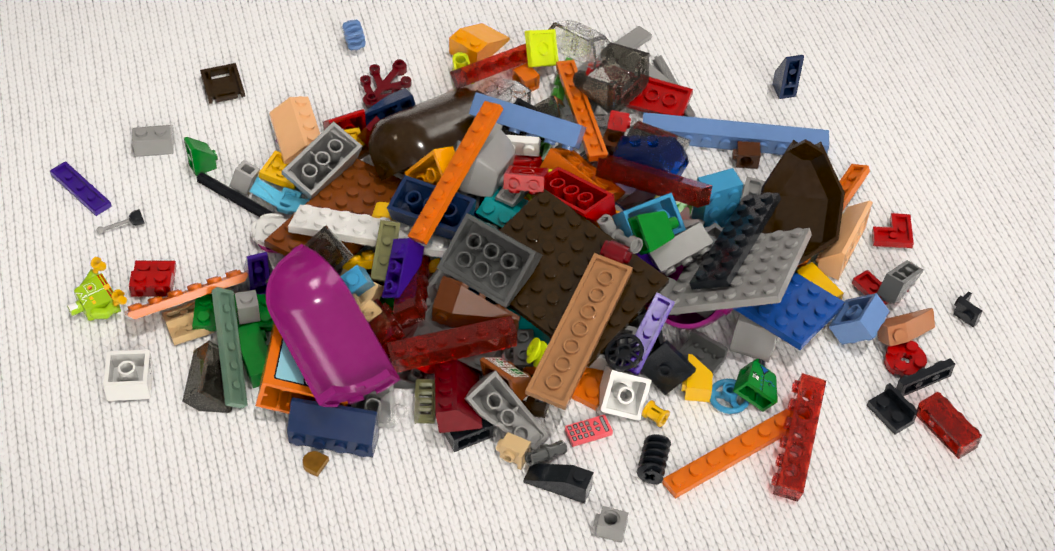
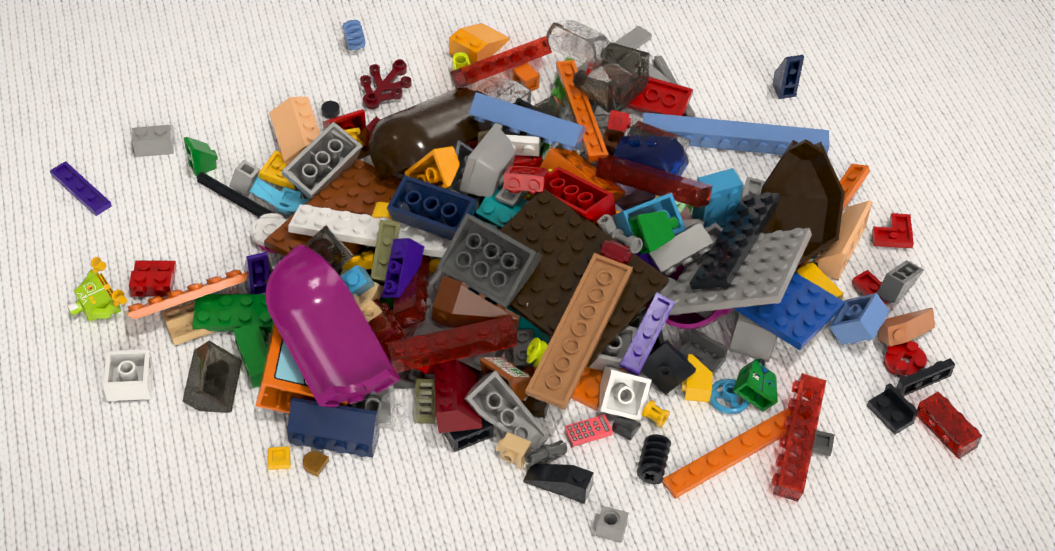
hinge [96,209,145,234] -> none
dark brown container [200,63,245,104] -> none
sand green plate [212,287,248,409] -> none
light grey brick [235,290,260,324] -> none
dark blue slope [365,88,416,126] -> none
orange plate [408,101,503,245] -> none
neon yellow tile [524,29,559,68] -> none
black wheel [605,334,644,372] -> none
reddish brown brick [732,141,761,169] -> none
black bracket [954,291,983,328] -> none
none -> yellow tile [268,446,291,470]
none -> black tile [321,101,340,118]
none -> black slope [612,416,641,440]
none -> dark grey plate [809,429,835,456]

